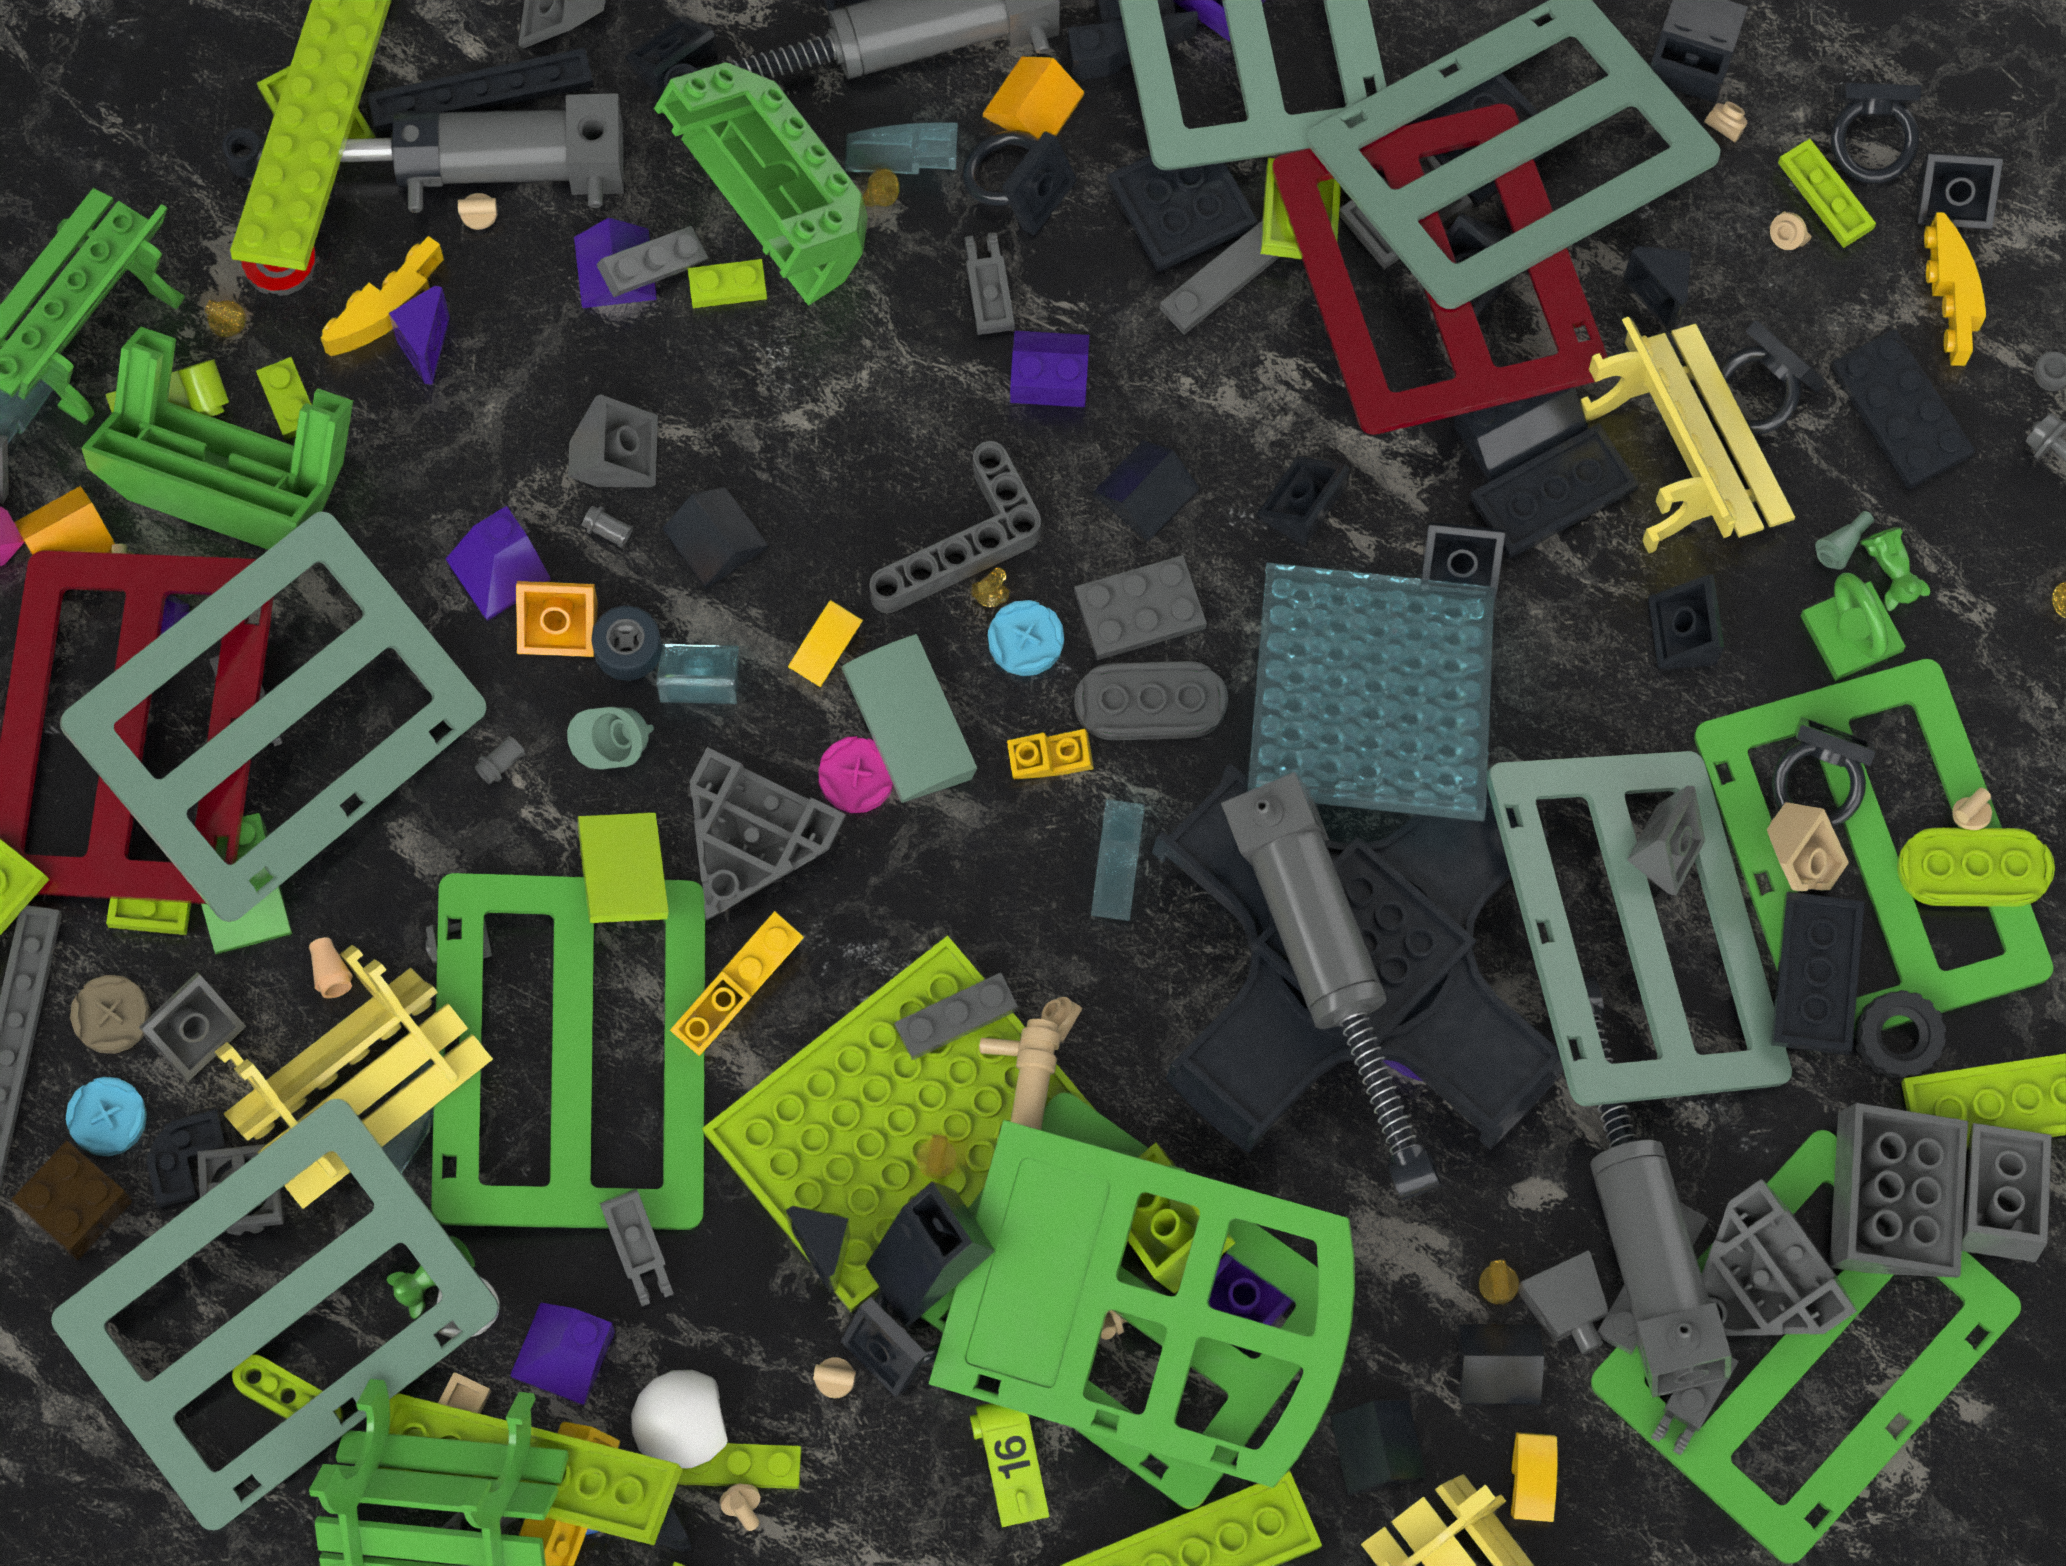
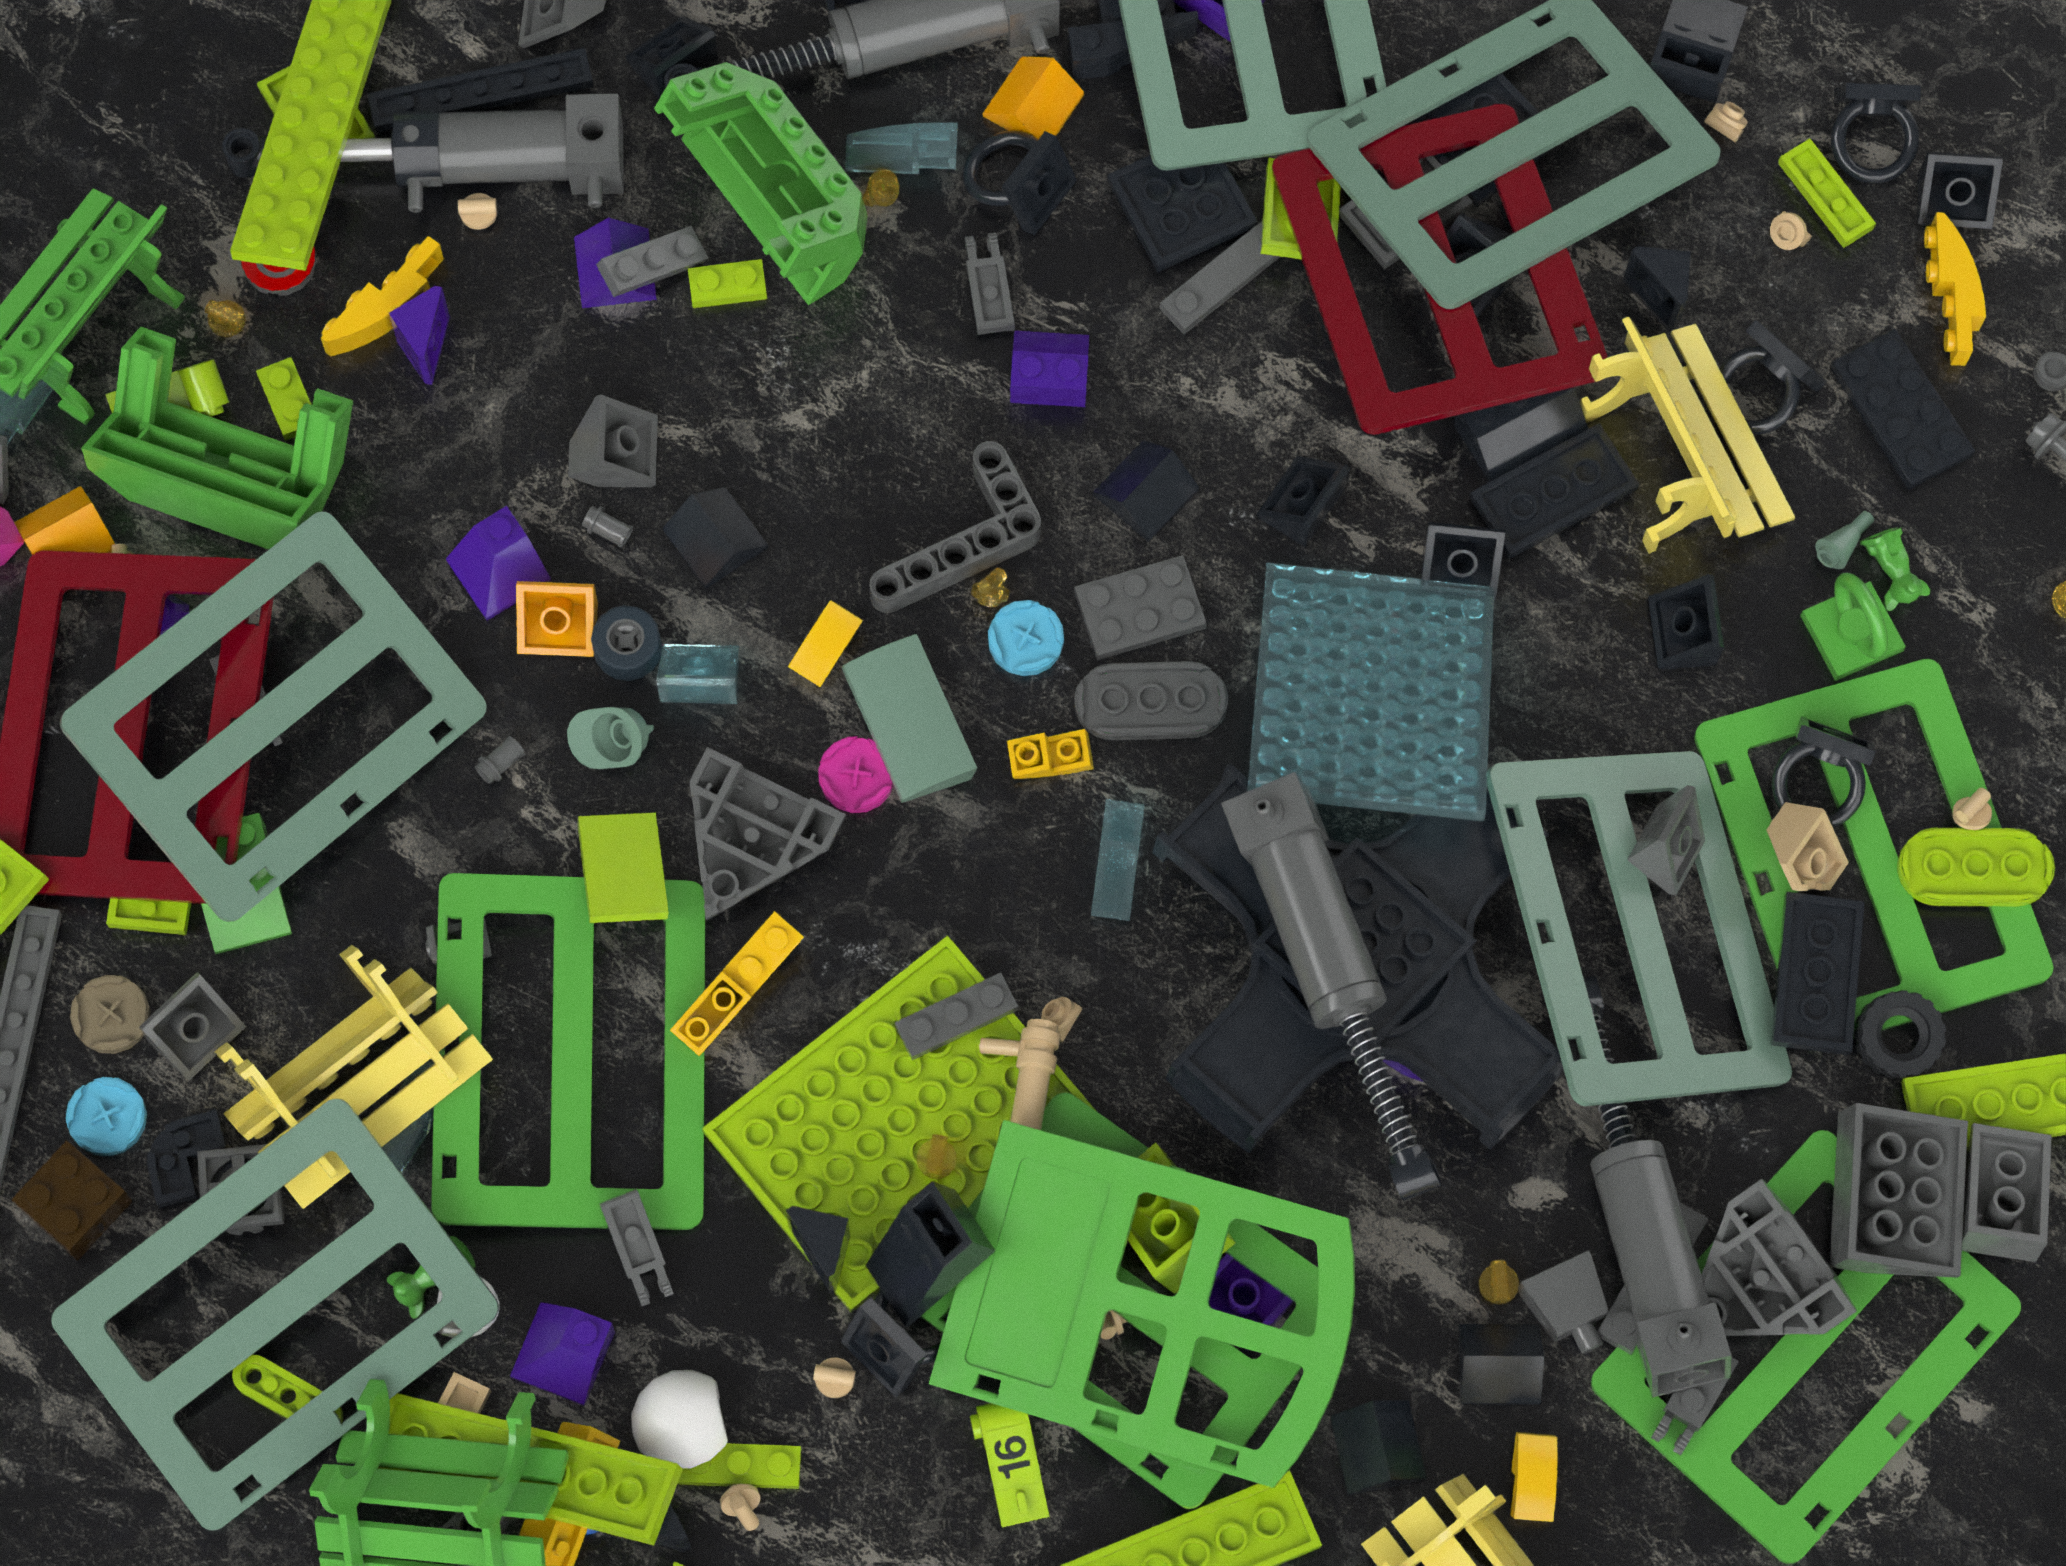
light nougat cone [309,937,353,998] -> none

